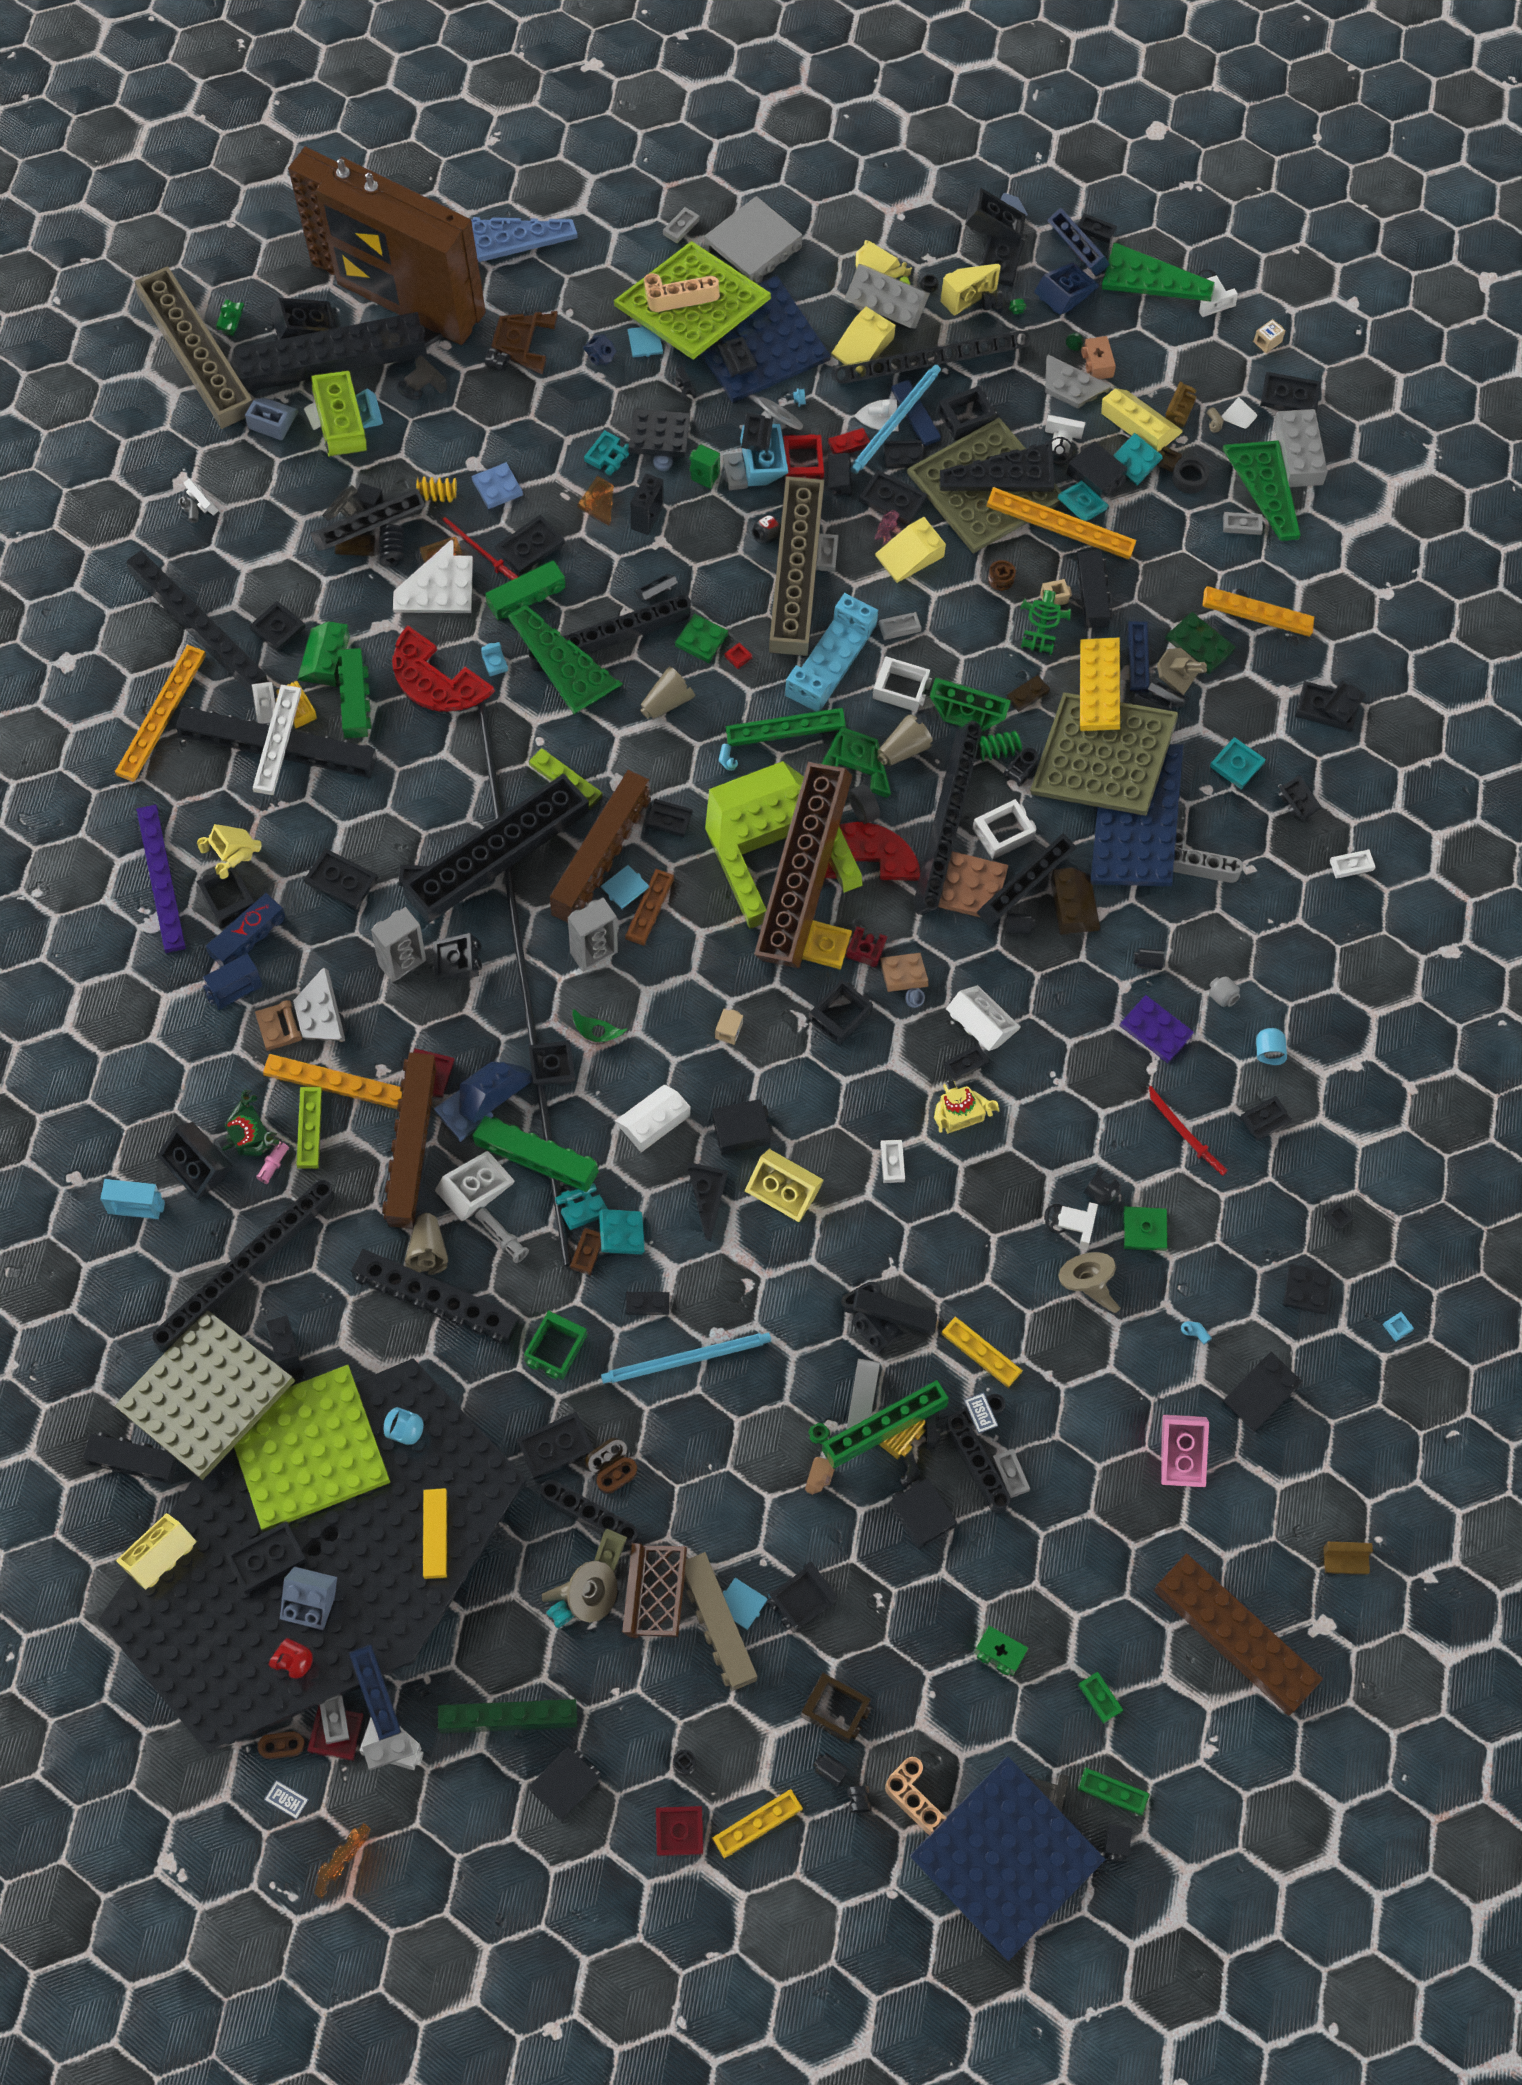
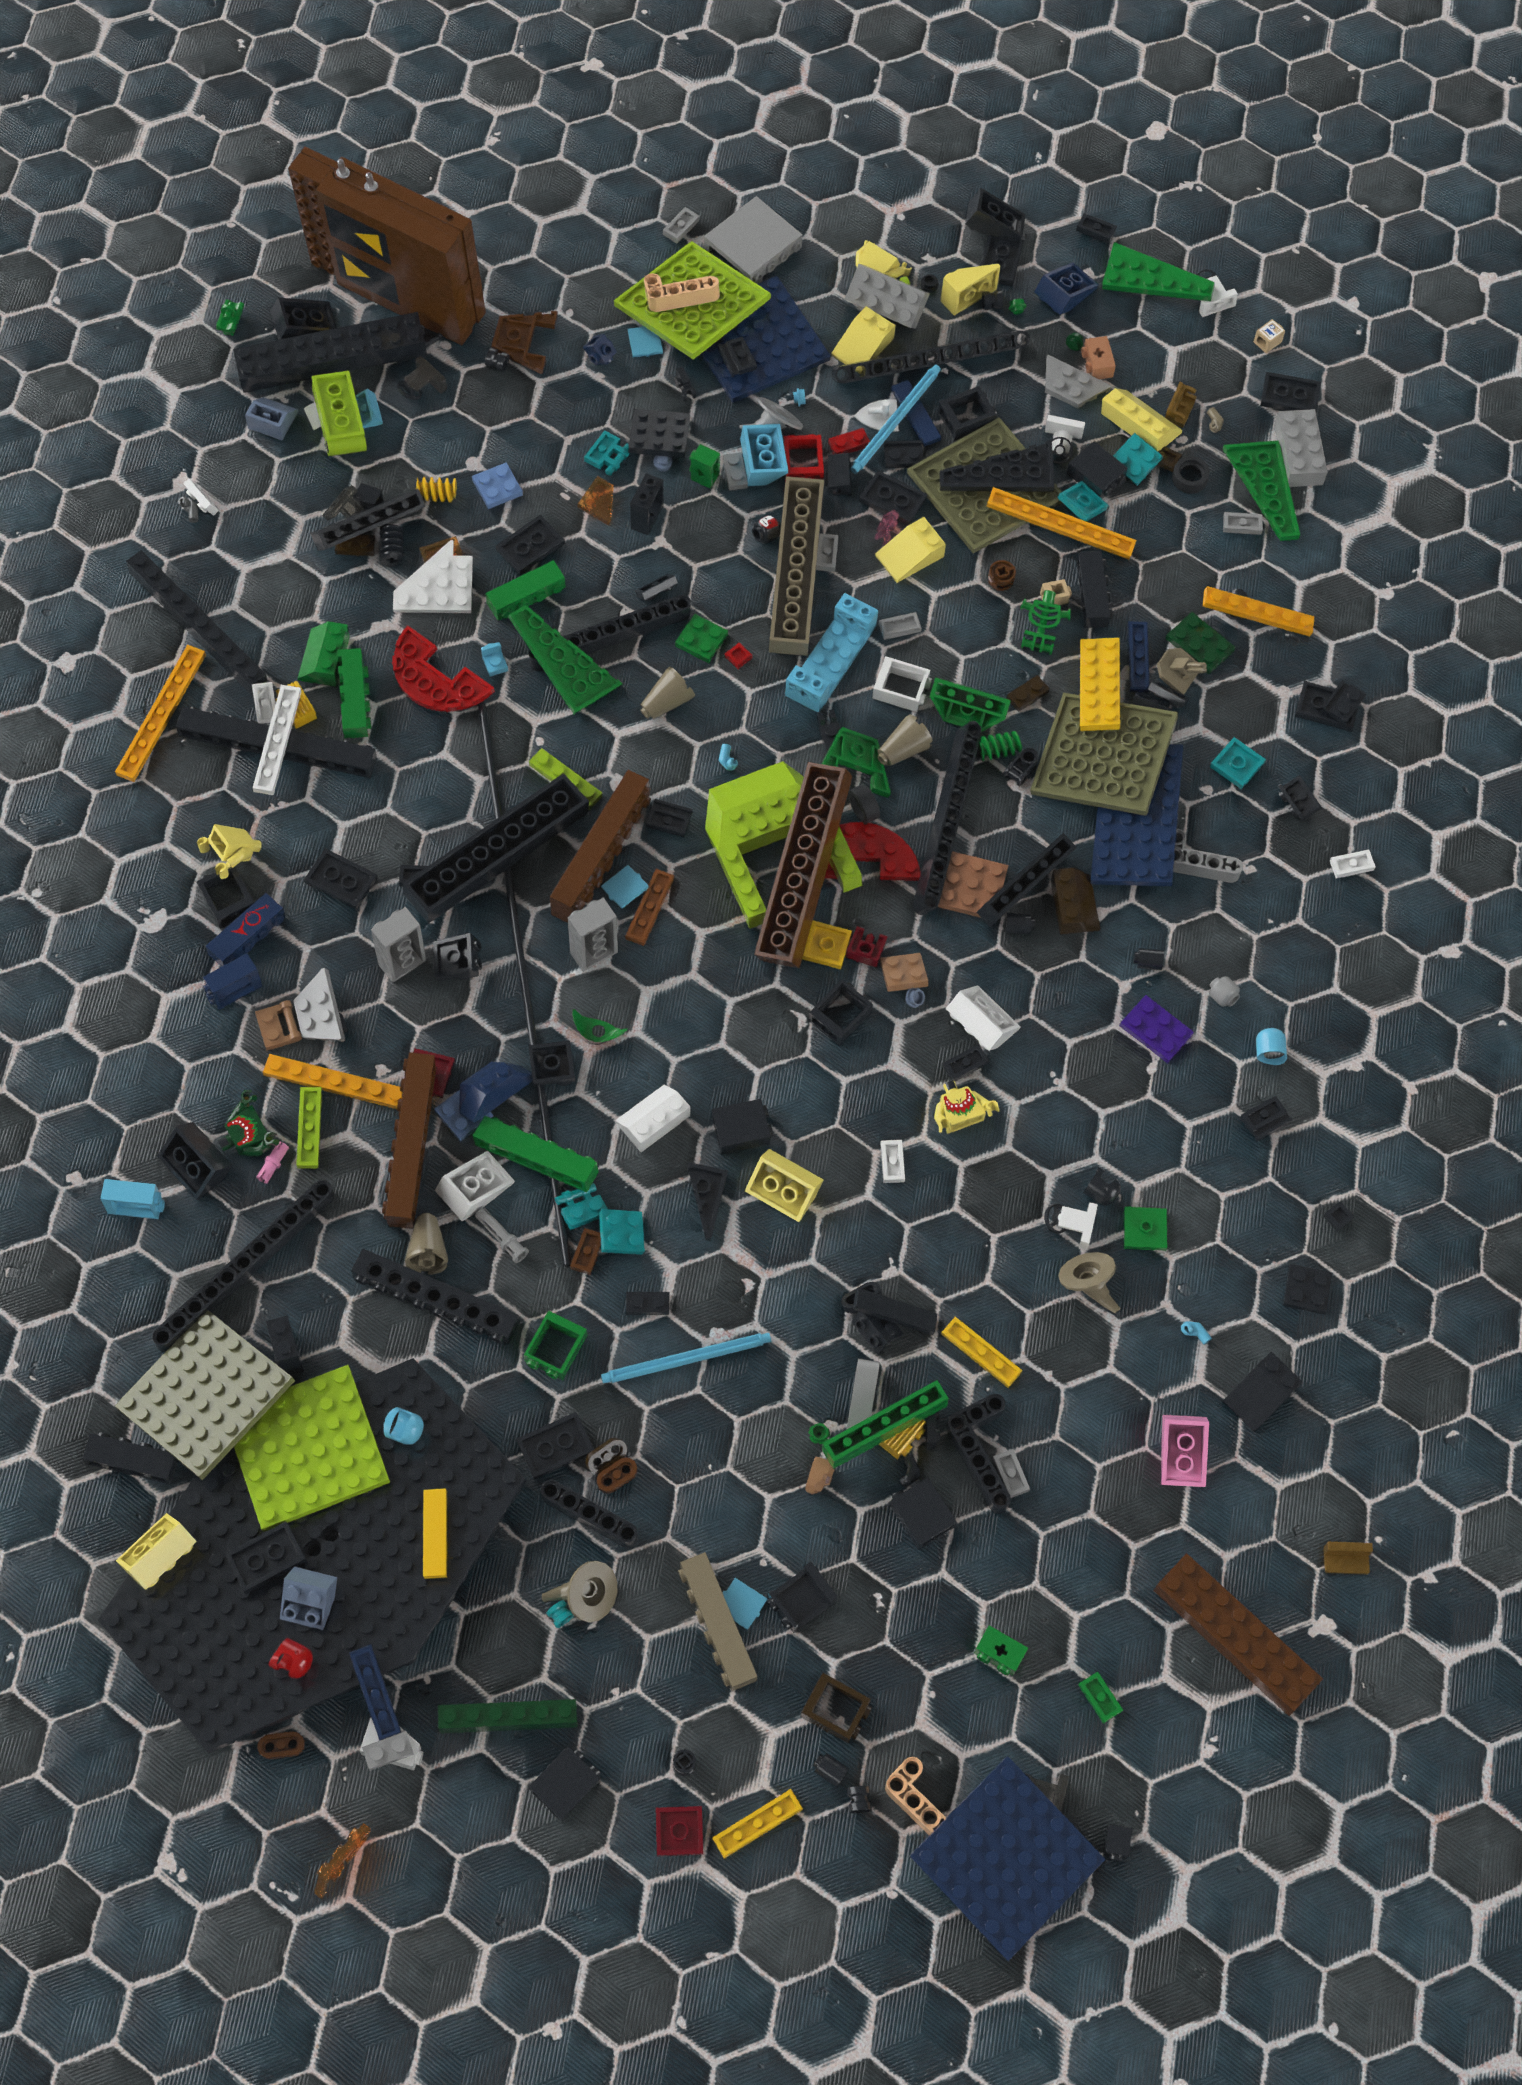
dark tan brick [134,266,253,429] -> none
dark purple plate [136,804,186,953] -> none
black plate [249,601,306,652] -> none
sticker [264,1780,309,1820] -> none
dark red plate [307,1705,364,1761] -> none
light grey plate [320,1695,350,1744] -> none
red sword [443,517,519,581] -> none
medium blue wing [471,217,578,262] -> none
olive plate [594,1529,627,1573] -> none
reddish brown fence [622,1543,687,1638] -> none
tan brick [715,1009,743,1045] -> none
green plate [725,708,846,747] -> none
black plate [741,413,774,453] -> none
sticker [964,1392,998,1434] -> none
white window [972,799,1036,859] -> none
sand blue sticker [1001,193,1028,216] -> none
dark blue brick [1047,208,1110,277] -> none
green tile [1077,1767,1150,1817] -> none
red sword [1149,1086,1228,1176] -> none
white sticker [1222,397,1257,429] -> none
medium azure tile [1383,1312,1414,1342] -> none

